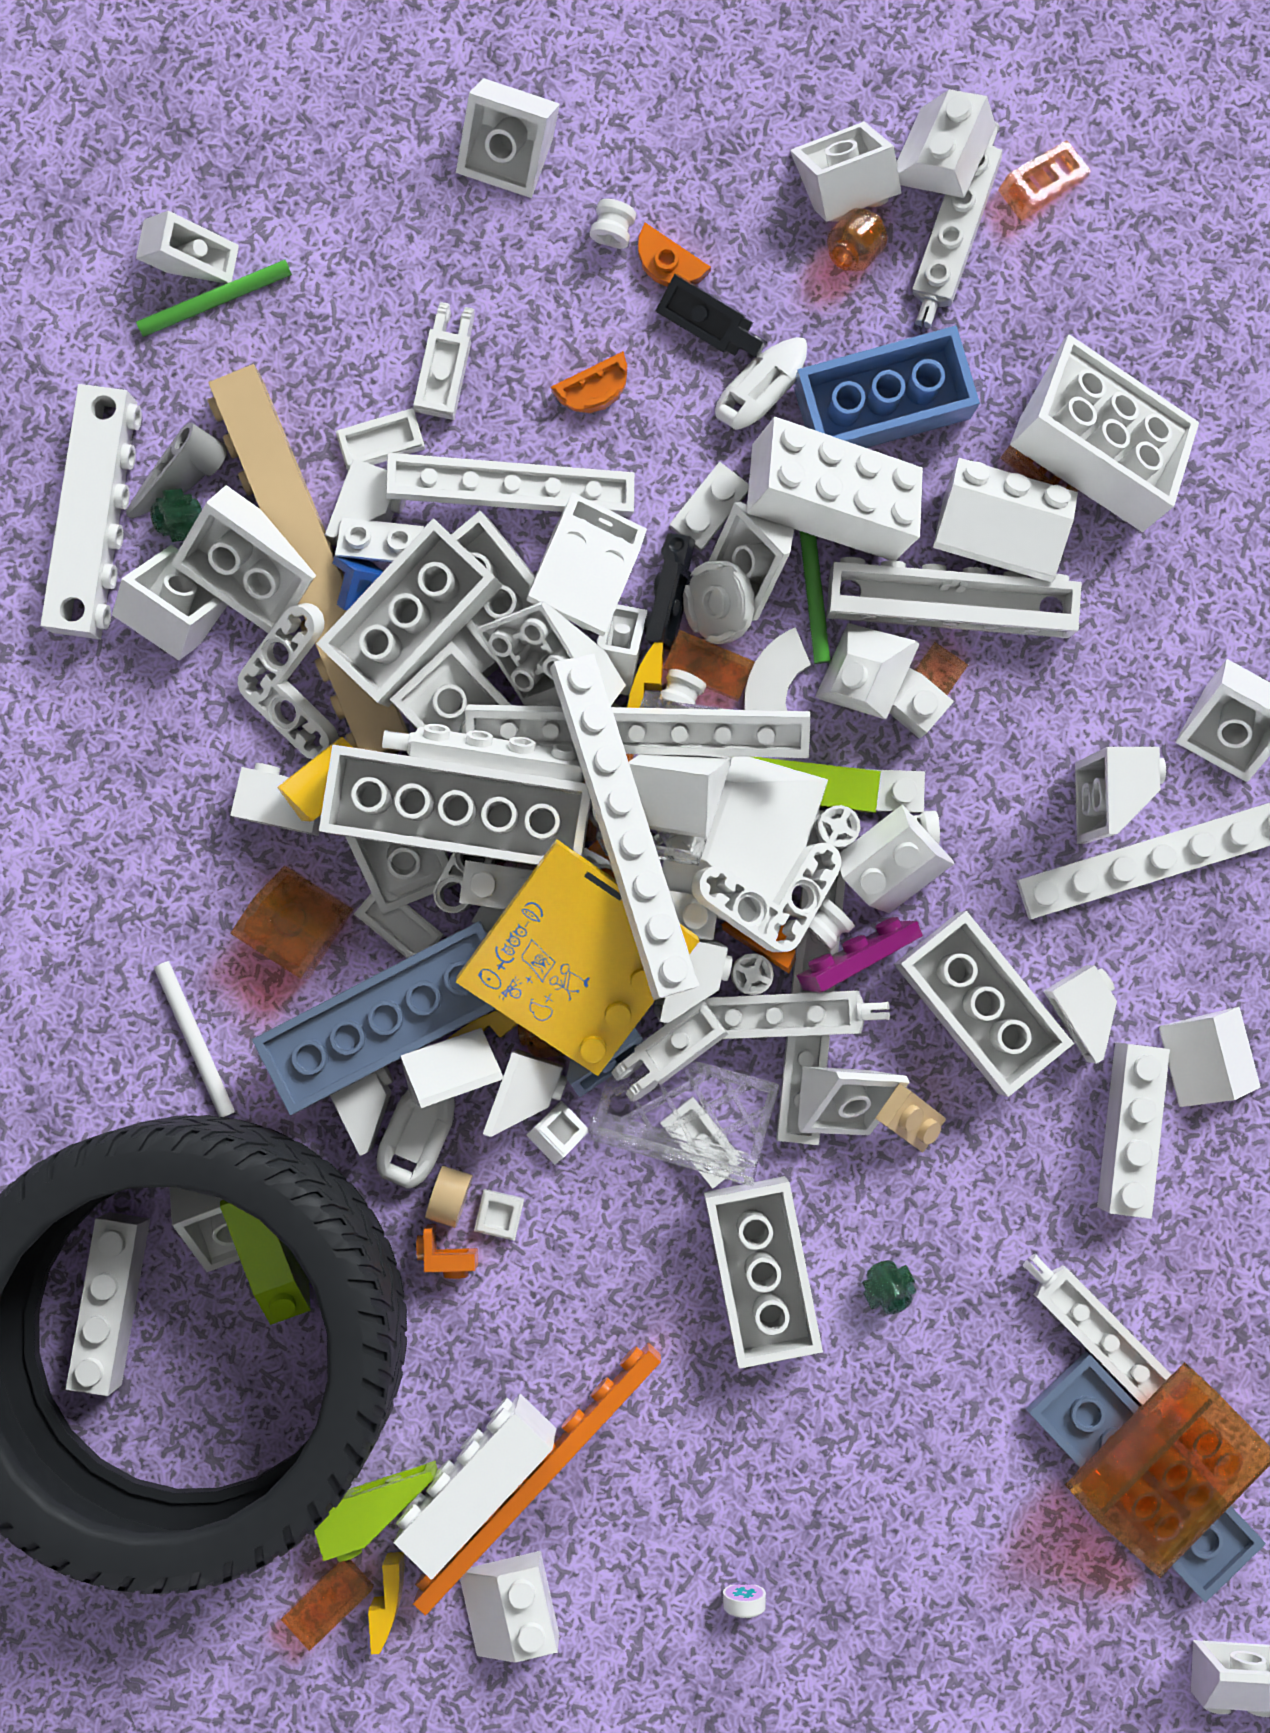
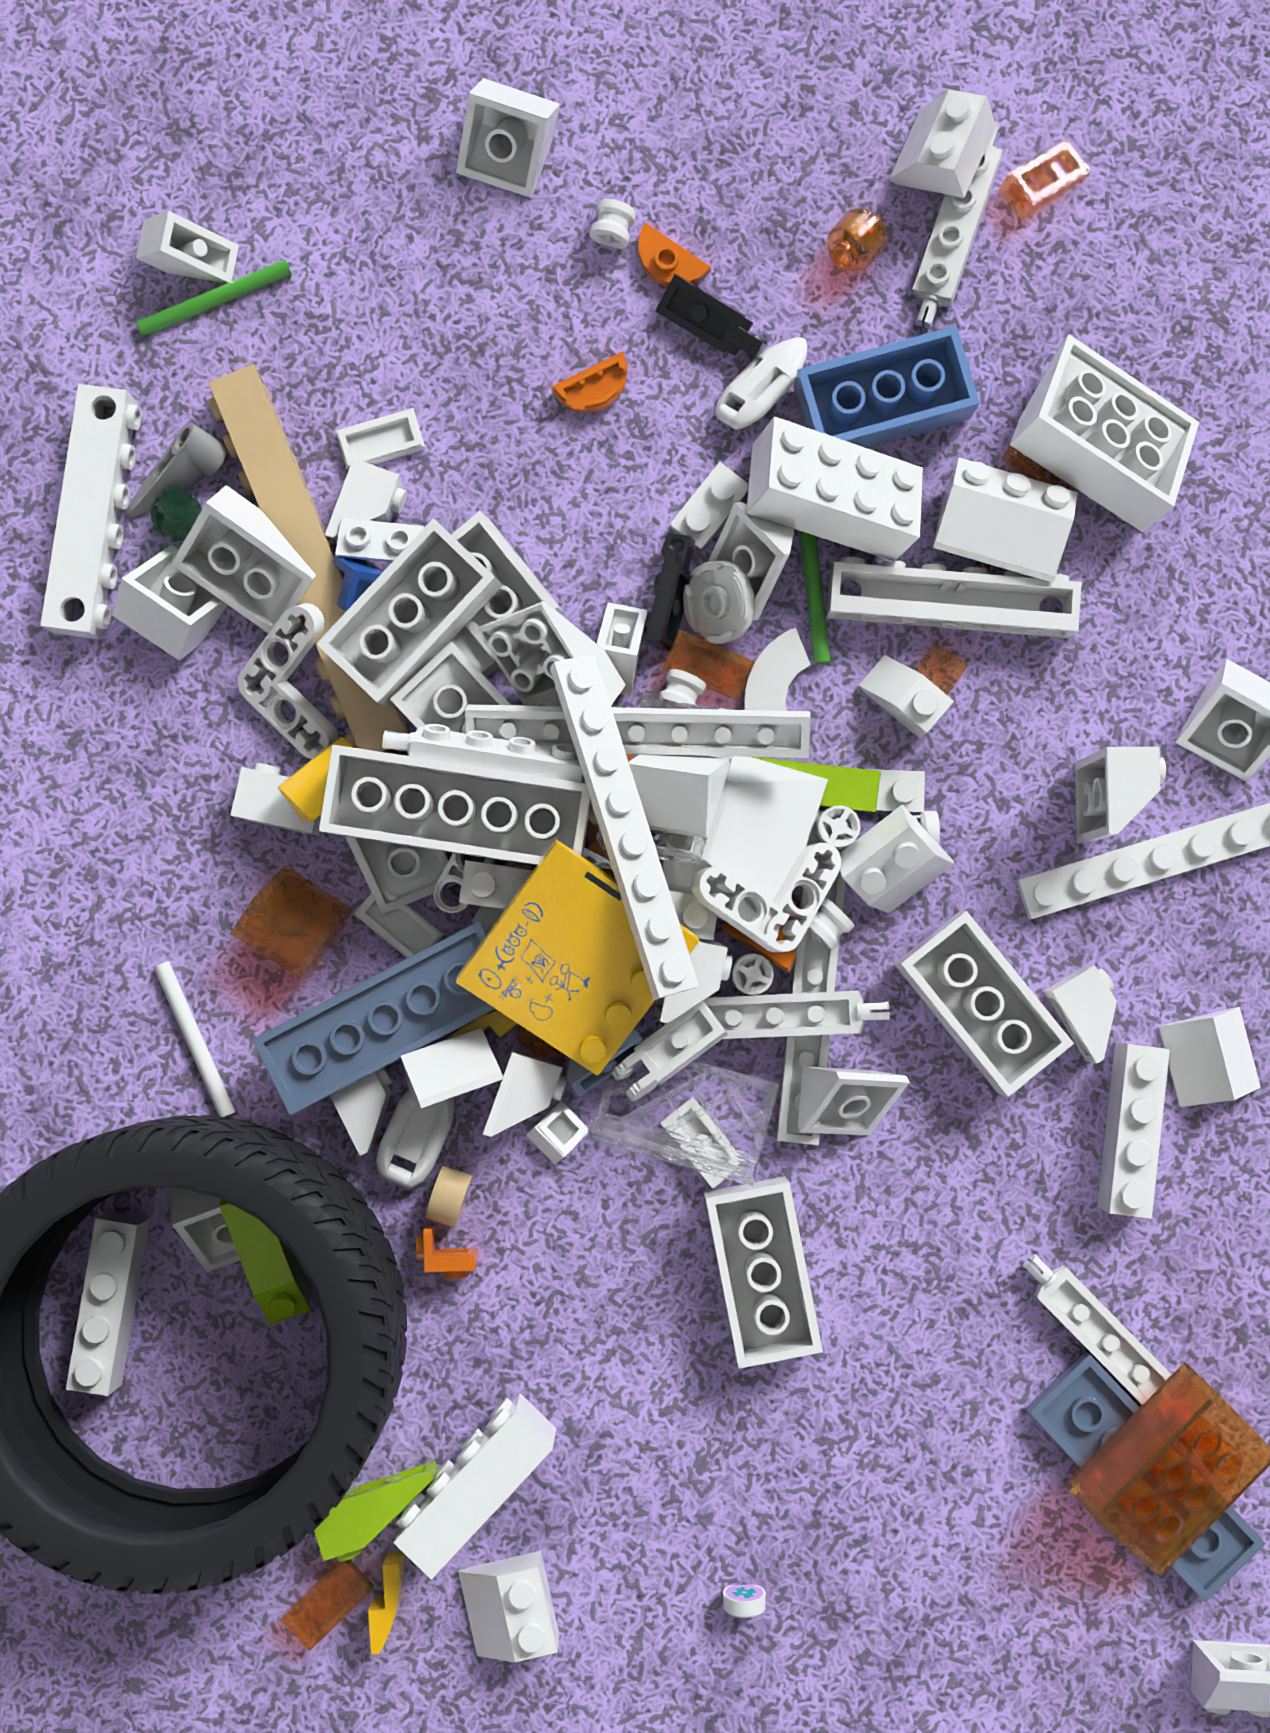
white plate [386,453,635,517] -> none
white hinge [413,302,475,420] -> none
orange plate [413,1342,661,1616] -> none
white tile [474,1189,525,1241] -> none
white slope [526,492,647,637] -> none
yellow slope [627,642,664,708] -> none
white slope [790,122,902,222] -> none
magenta plate [796,917,923,992] -> none
white slope [815,623,920,719] -> none
clear green gear [862,1260,917,1314] -> none
tan plate [875,1083,946,1153] -> none

